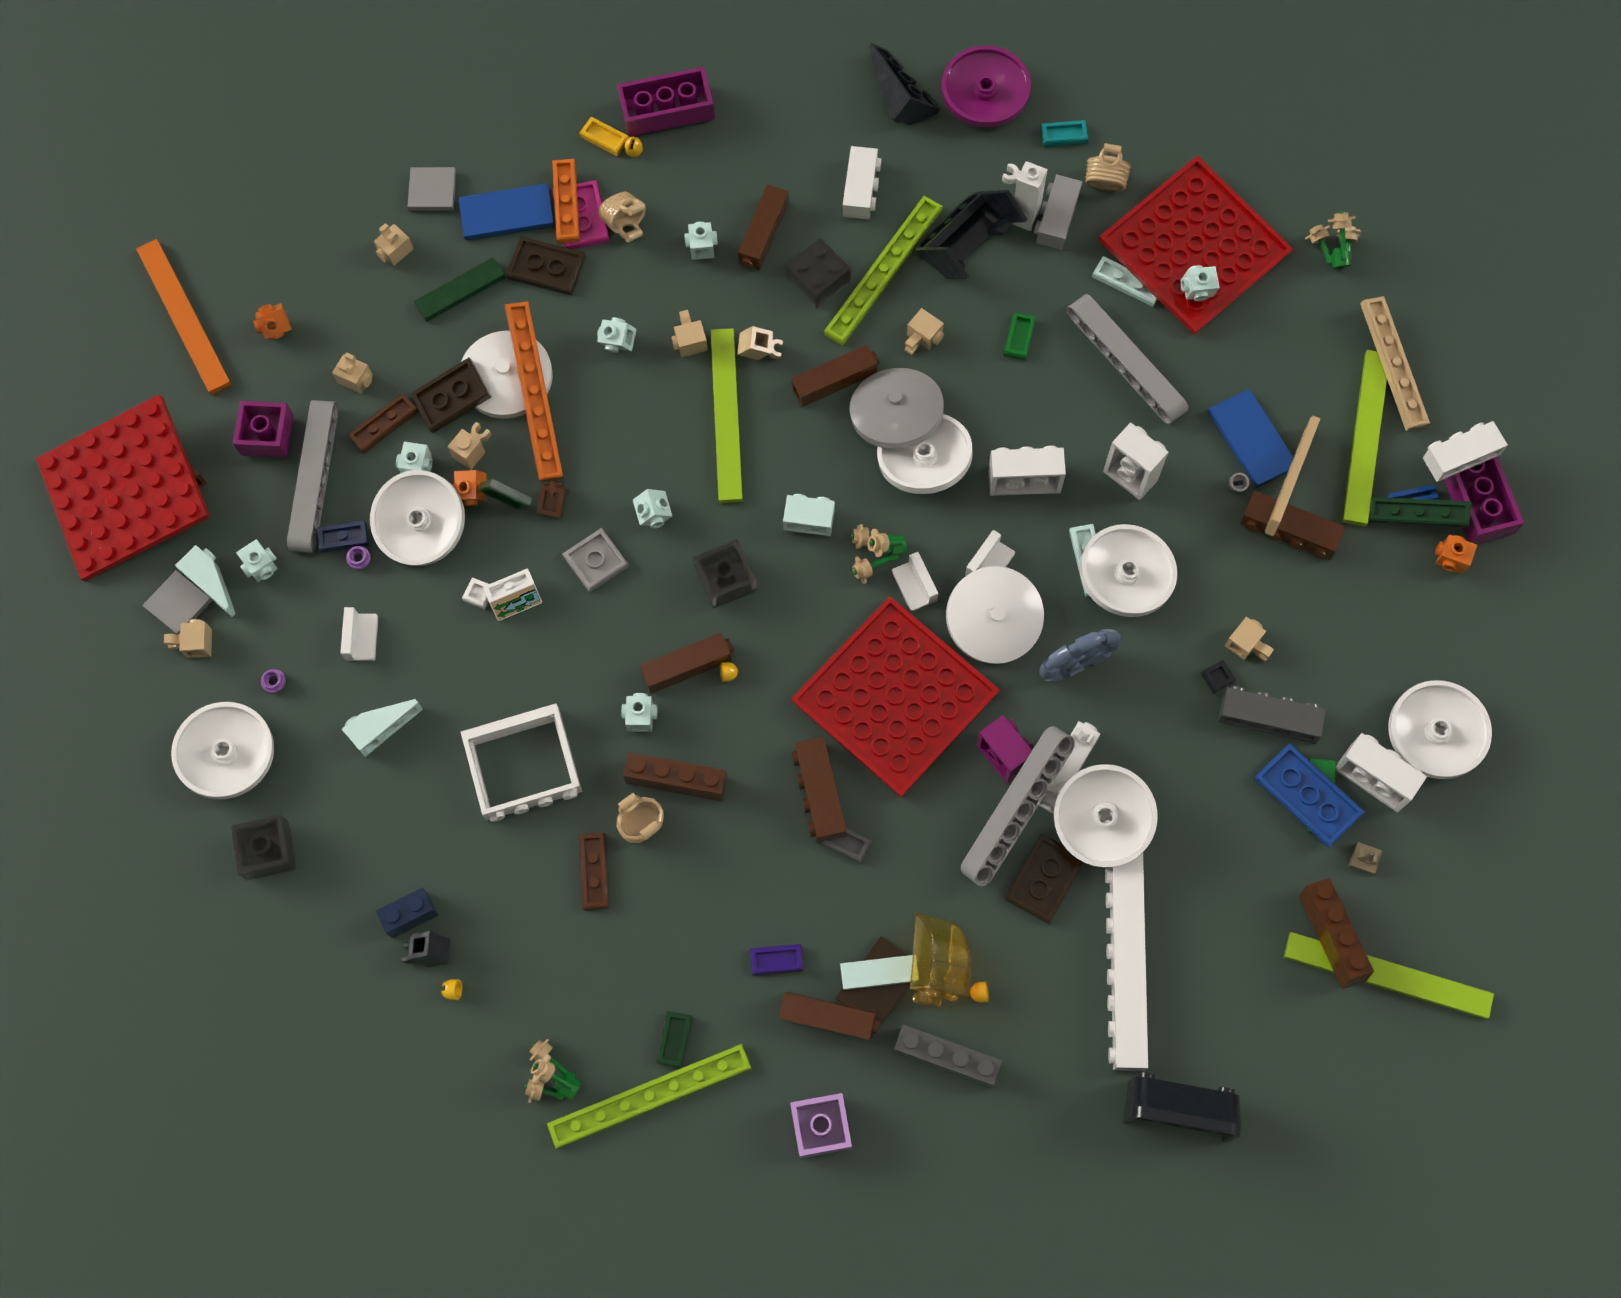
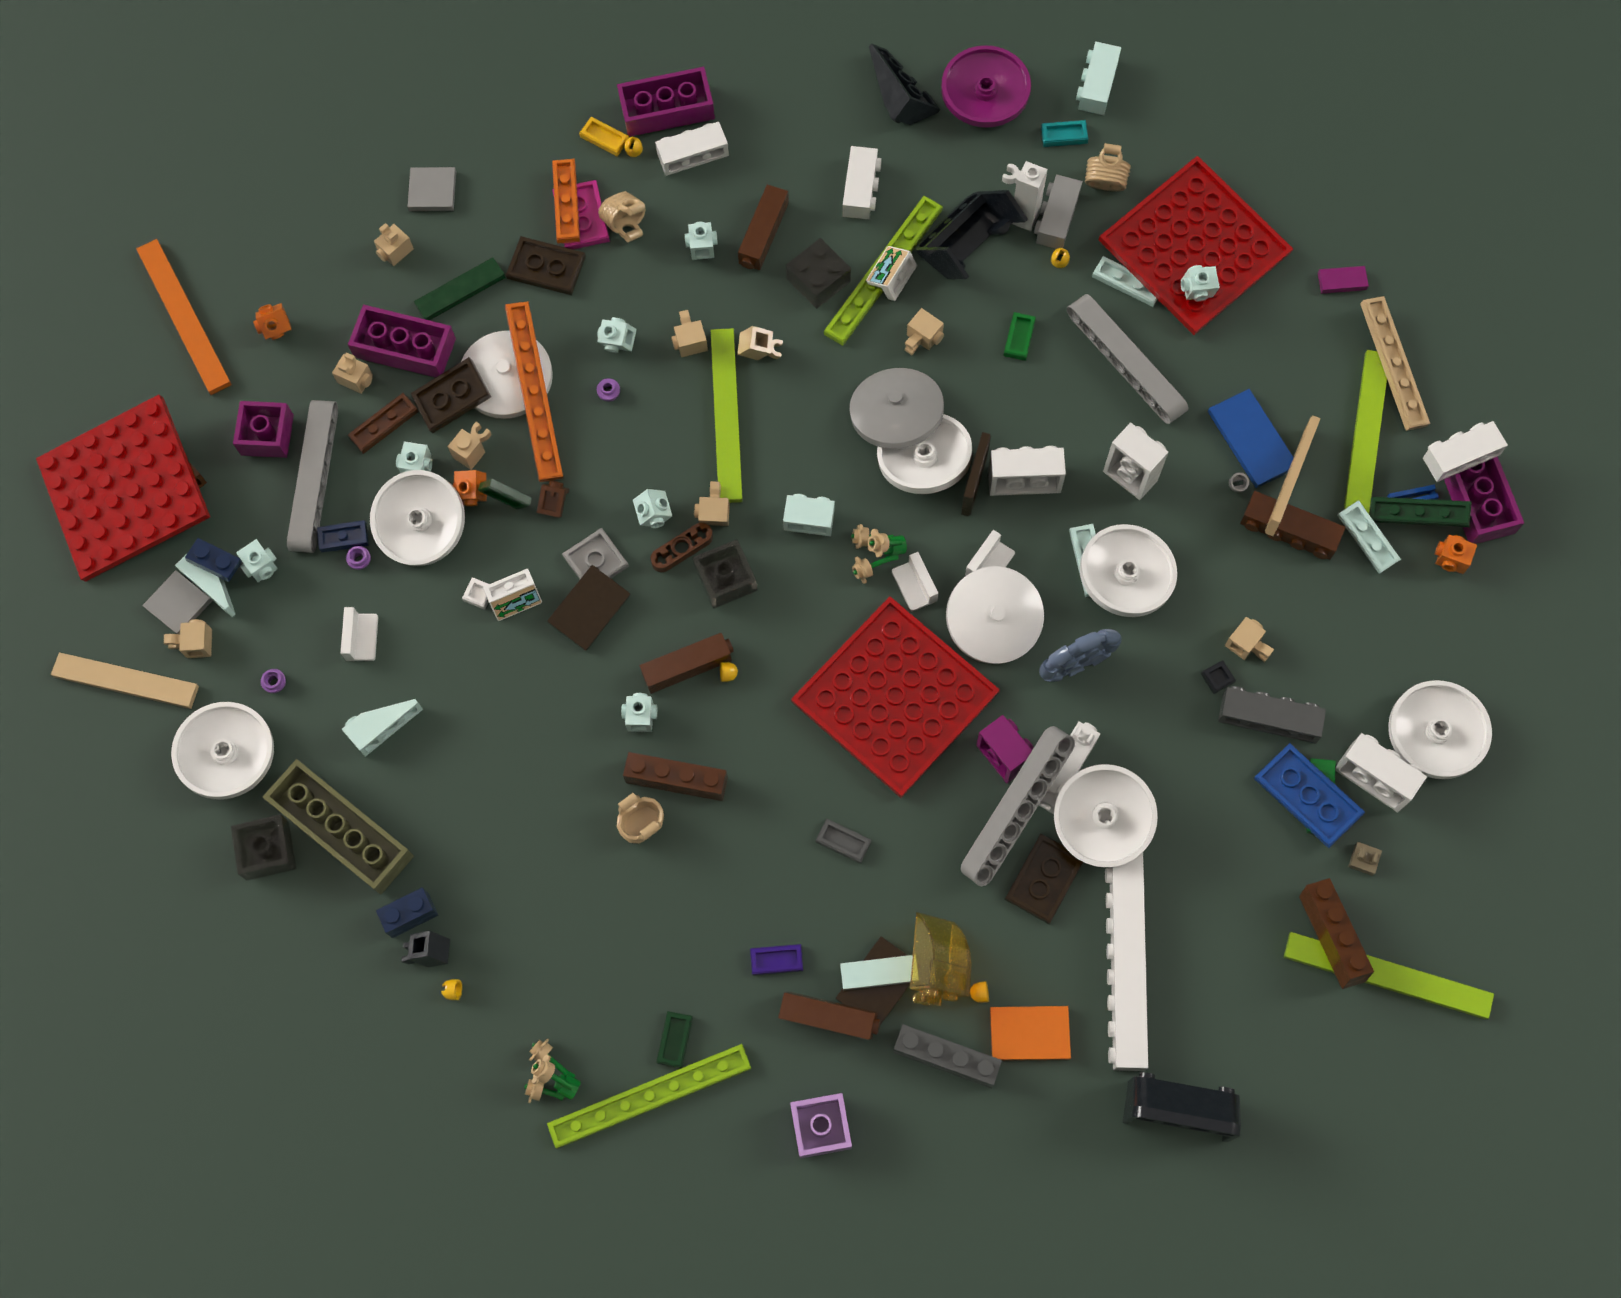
blue tile [459,183,554,240] -> none
white window [461,704,582,822] -> none
reddish brown tile [579,832,609,910] -> none
reddish brown brick [791,345,879,407] -> none
reddish brown brick [791,737,847,844] -> none
plant [1305,211,1361,269] -> none
none -> tan tile [51,652,199,709]
none -> dark blue plate [185,538,242,582]
none -> olive brick [263,759,414,895]
none -> magenta brick [348,304,456,378]
none -> dark brown tile [547,565,631,651]
none -> medium lavender plate [597,379,620,402]
none -> reddish brown beam [651,523,713,572]
none -> white brick [655,122,729,176]
none -> tan brick [694,481,730,526]
none -> panel [866,246,917,301]
none -> dark brown tile [961,432,991,516]
none -> orange tile [990,1006,1071,1061]
none -> yellow hinge [1051,248,1070,268]
none -> light aqua brick [1076,41,1121,115]
none -> magenta tile [1318,266,1369,294]
none -> light aqua tile [1337,500,1401,574]

